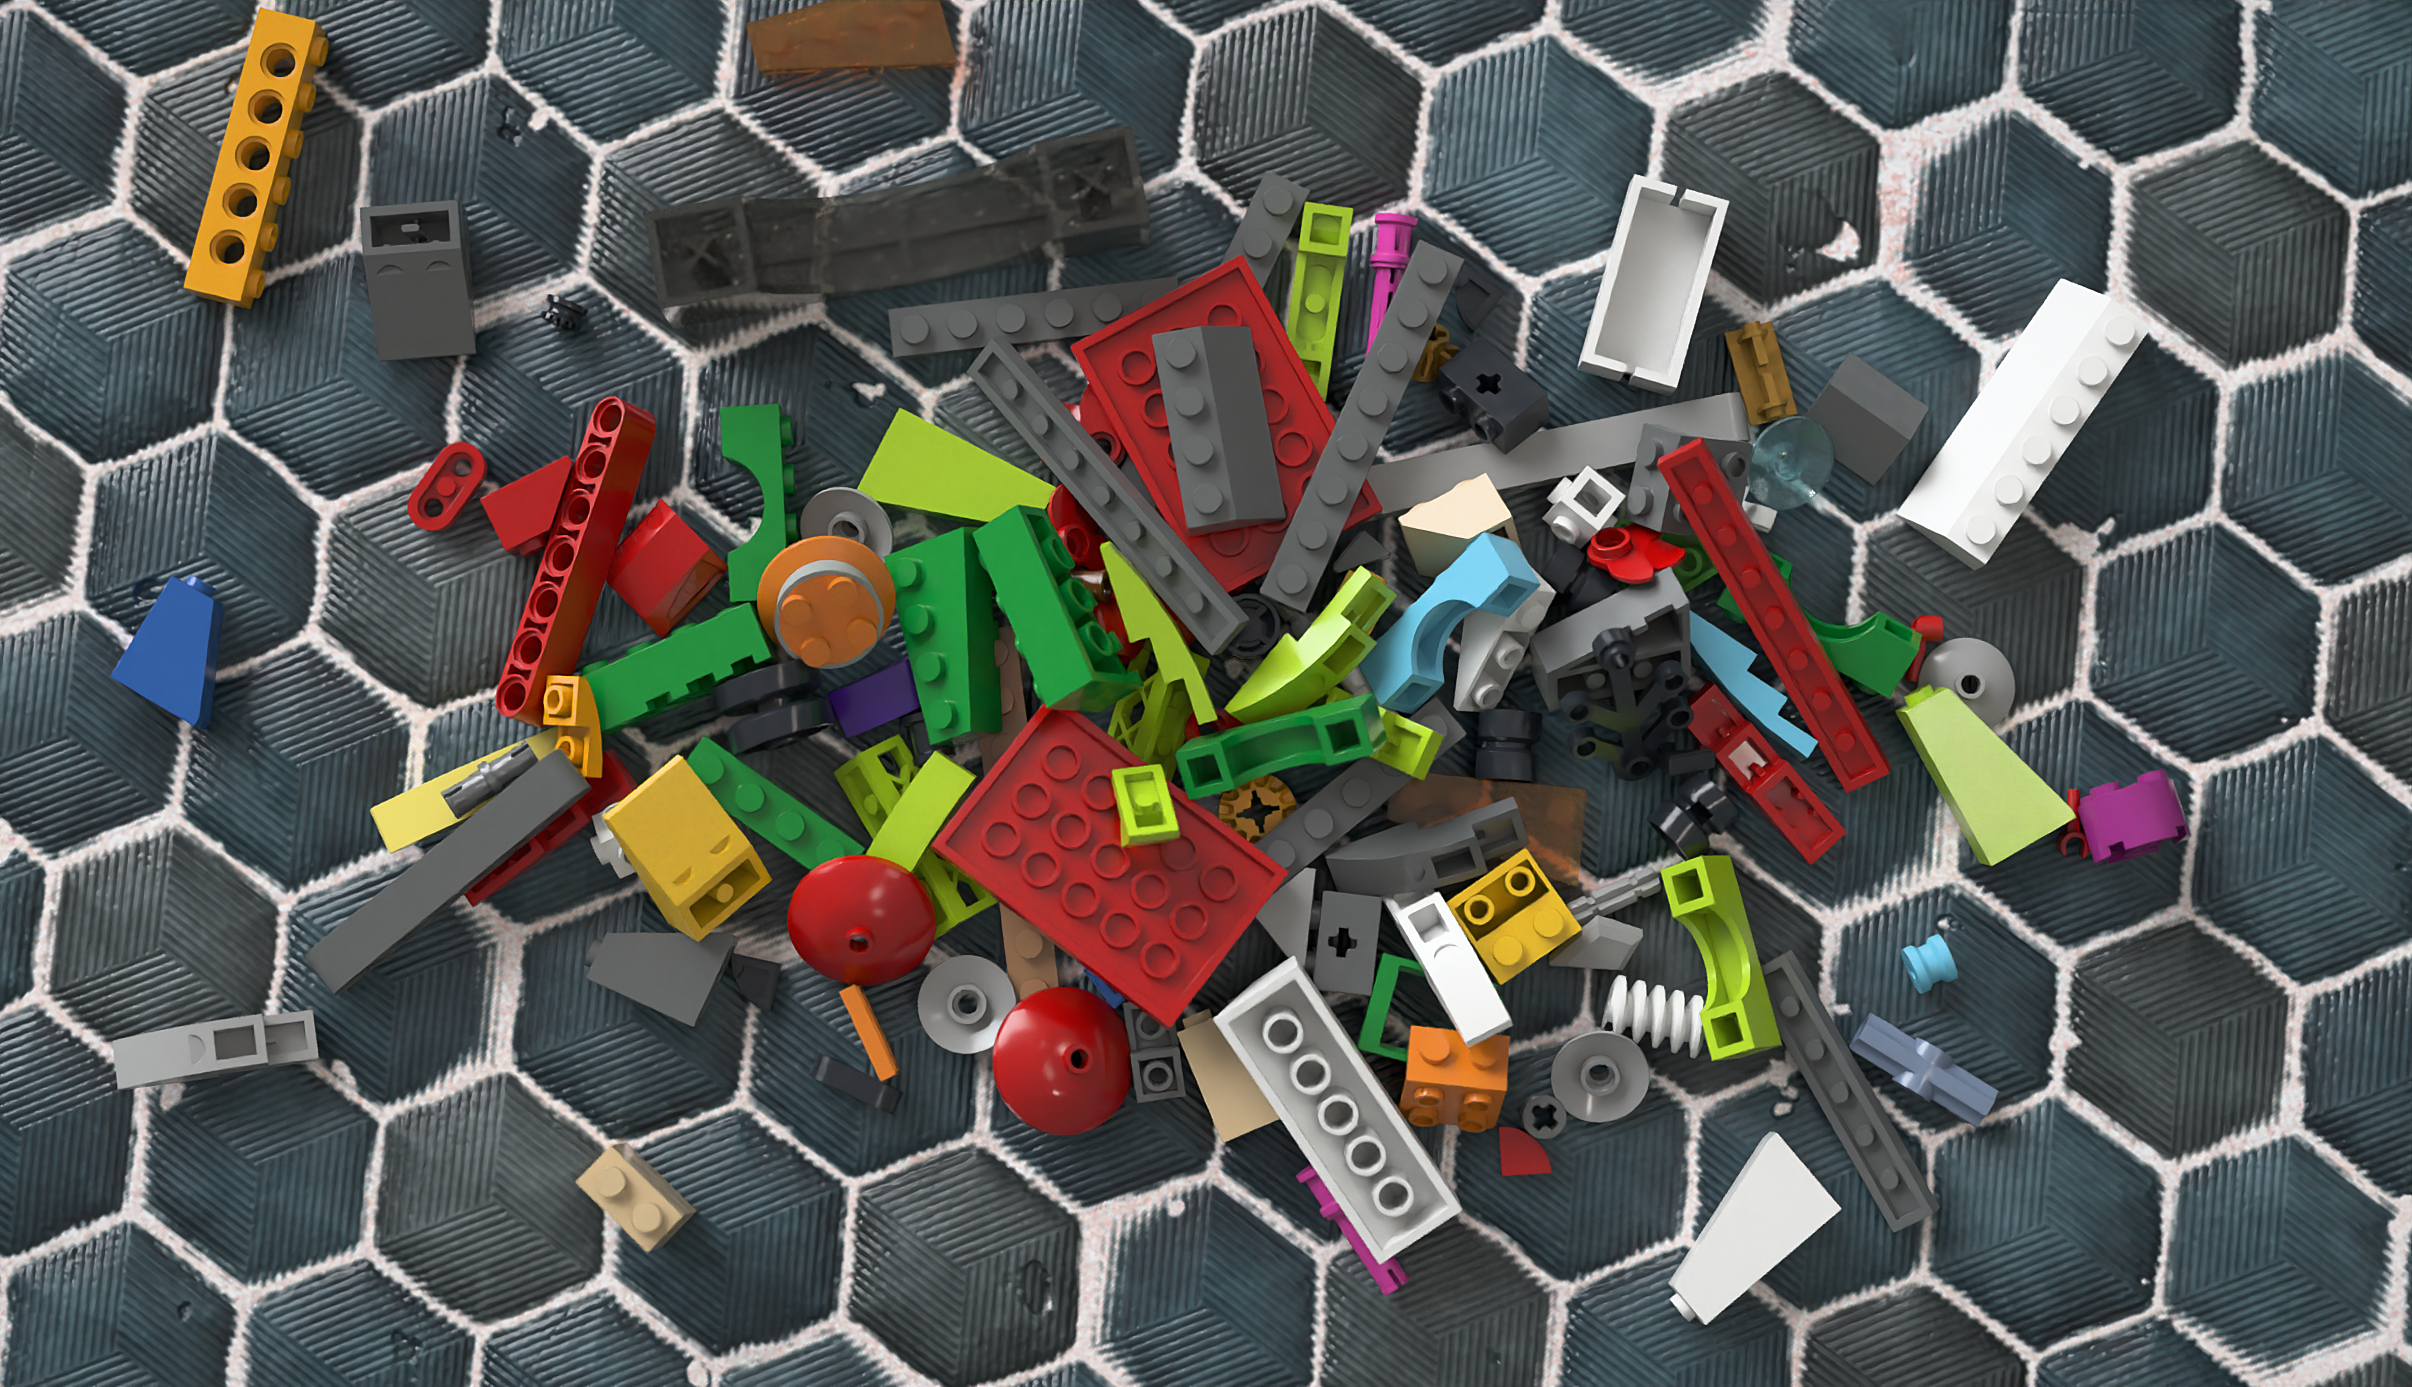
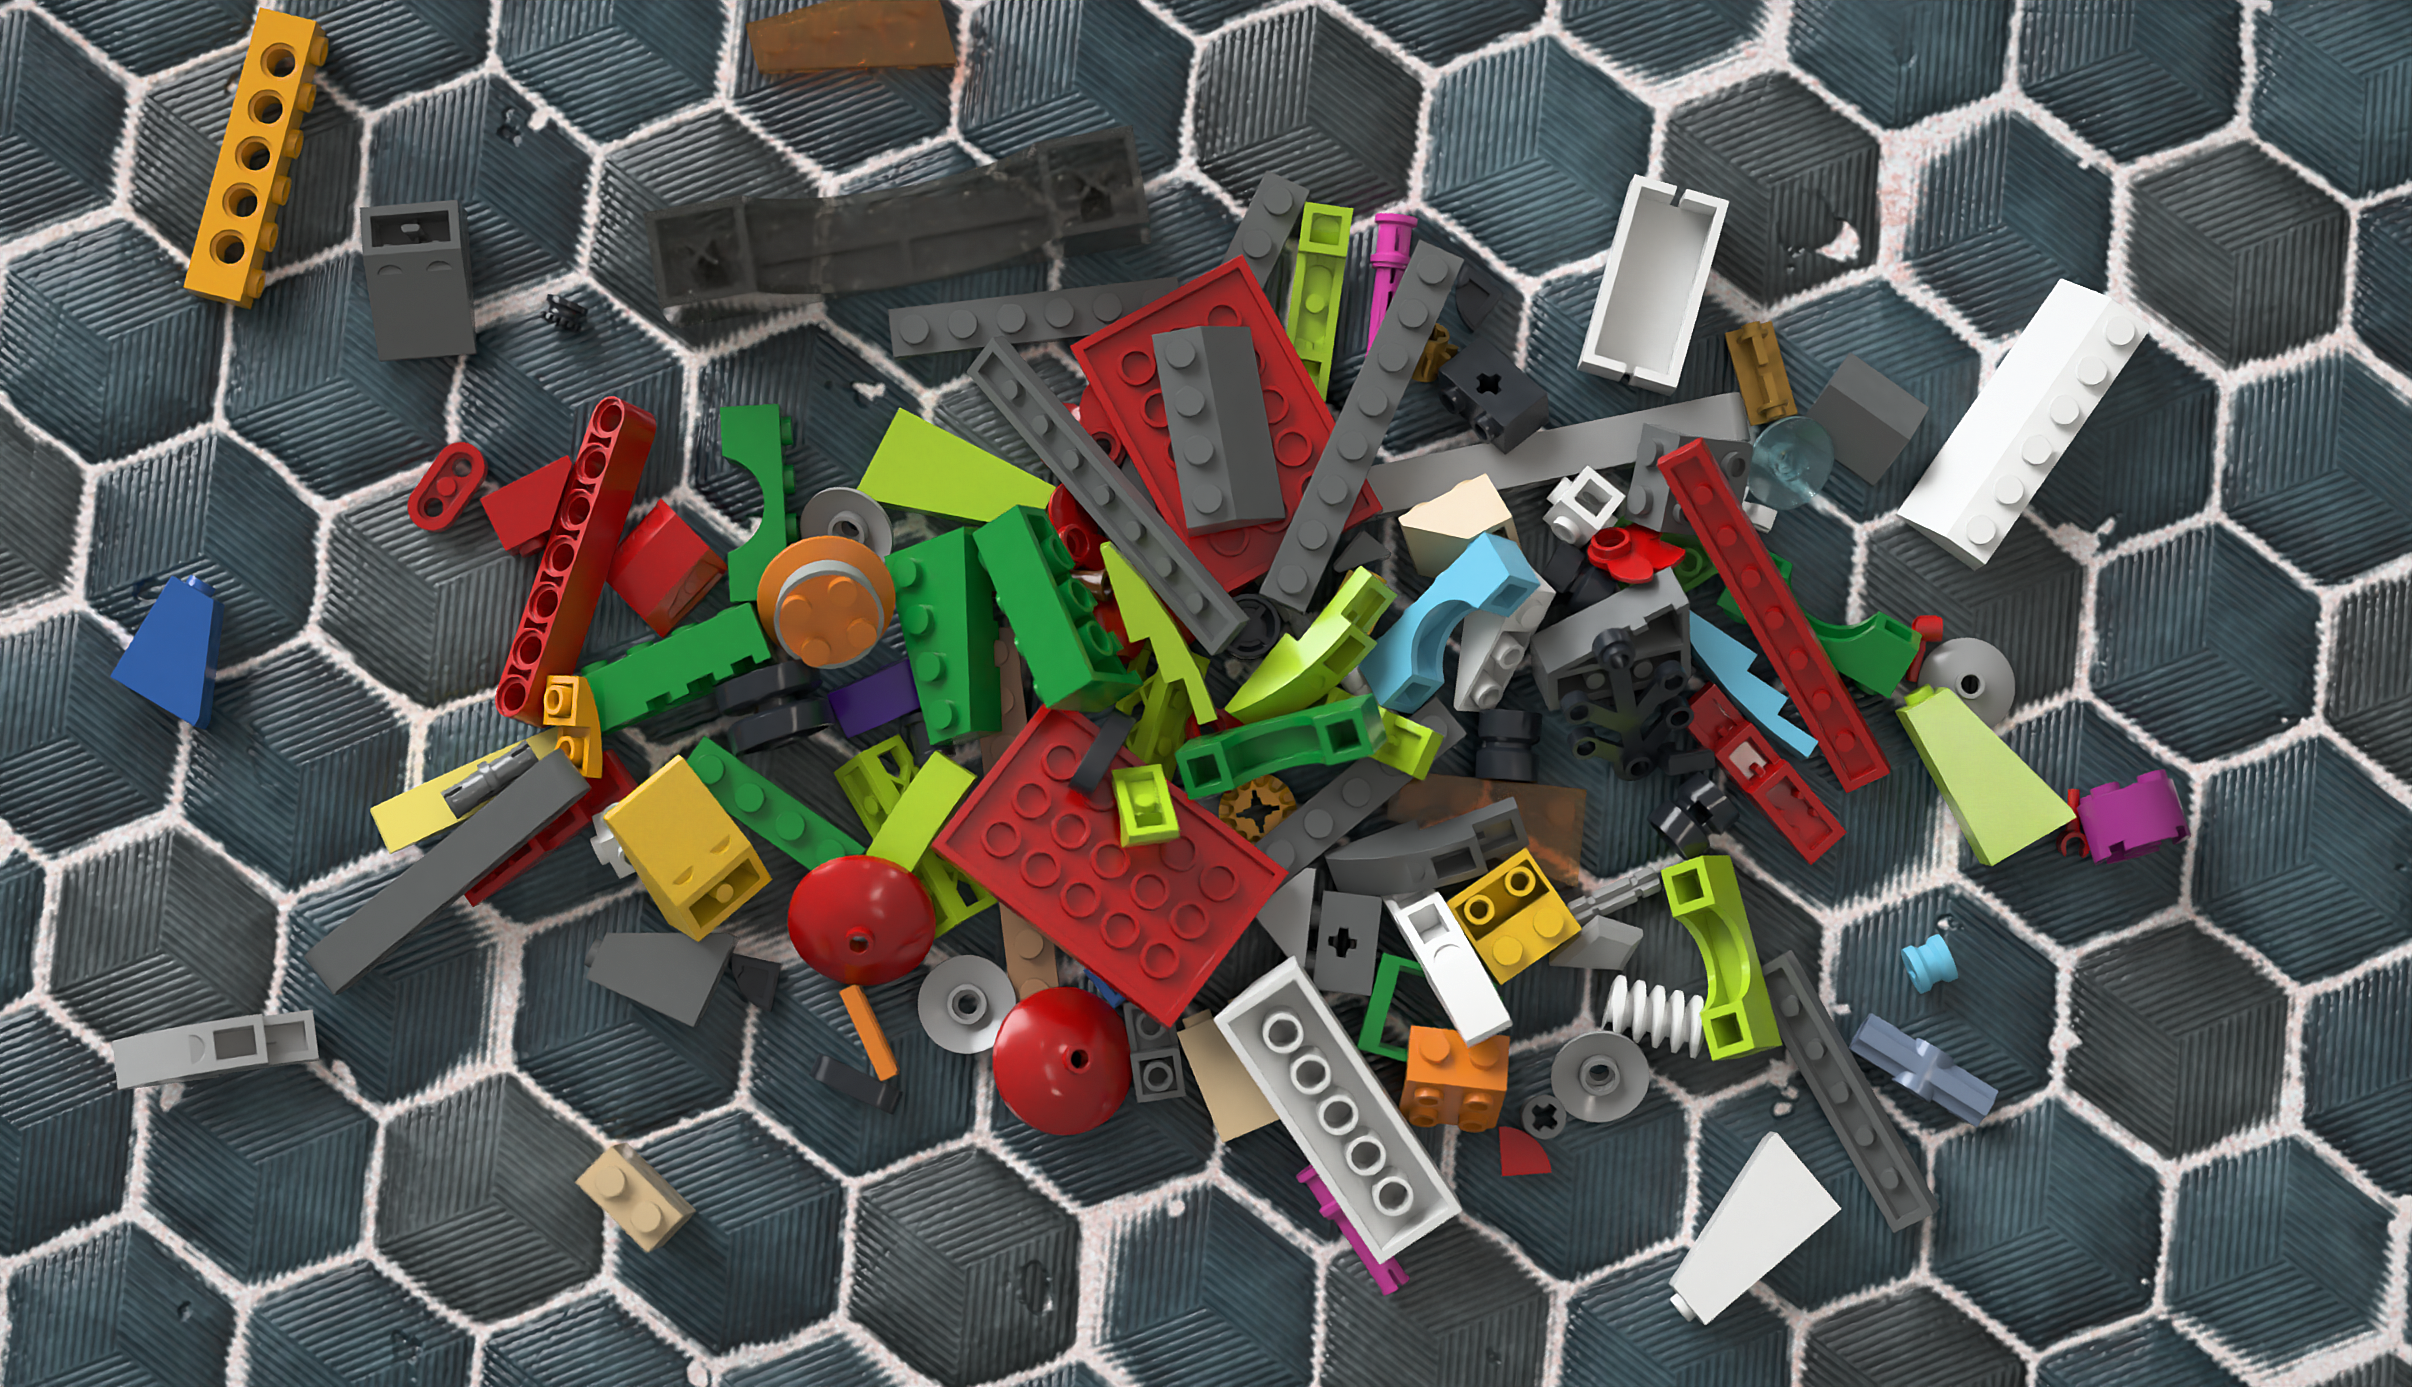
none -> black beam [1068,707,1137,800]

